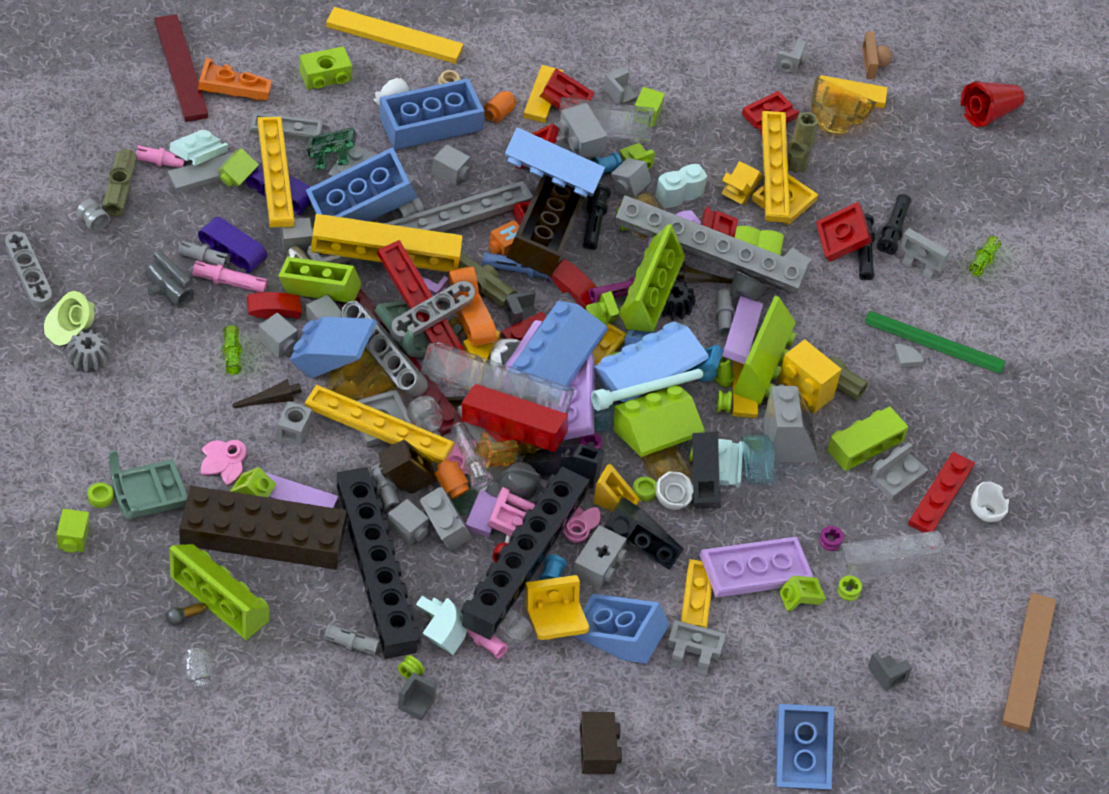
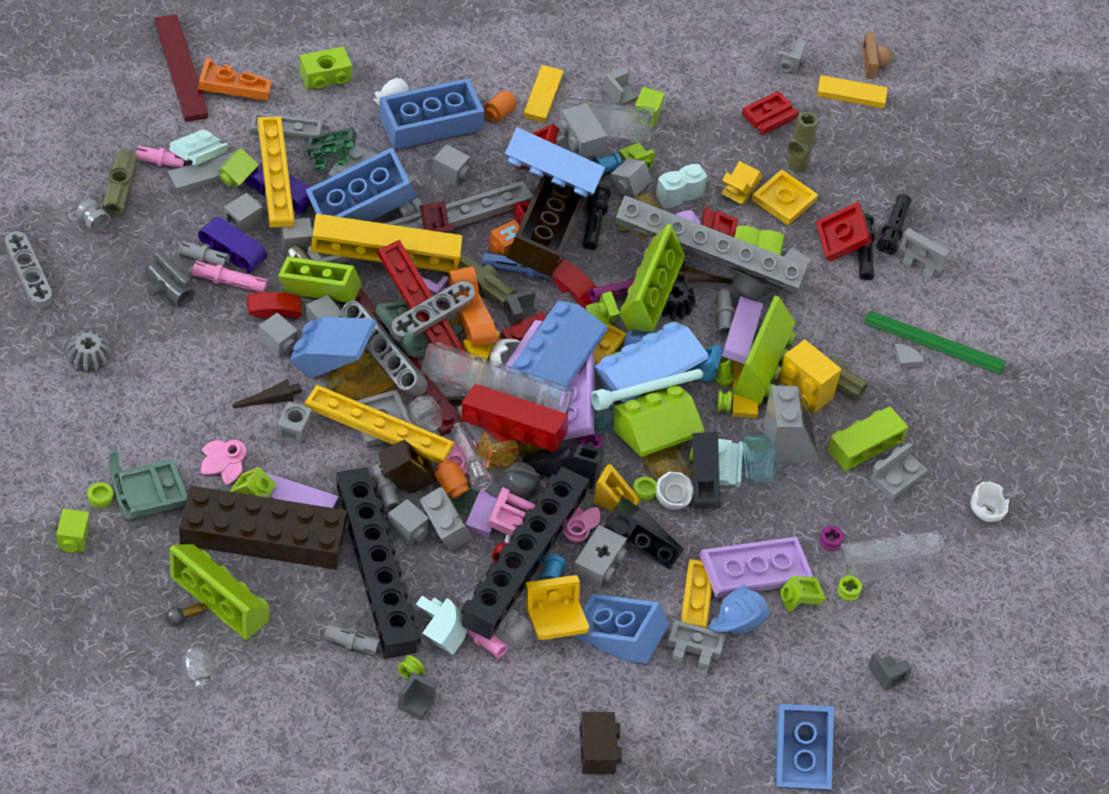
yellowish green piece [44,291,95,346] -> none
clear neon green pin [222,325,242,375] -> none
yellow tile [326,7,464,64] -> none
tan plate [438,70,461,85] -> none
red plate [539,68,595,110] -> none
yellow tile [761,111,790,223] -> none
clear yellow brick [812,77,877,134] -> none
red plate [908,452,975,537] -> none
red cone [960,81,1025,127] -> none
clear neon green pin [969,236,1001,276] -> none
medium nougat tile [1001,592,1057,732] -> none
none -> light grey brick [224,193,263,233]
none -> dark red bracket [419,201,455,233]
none -> medium blue helmet [708,584,770,634]

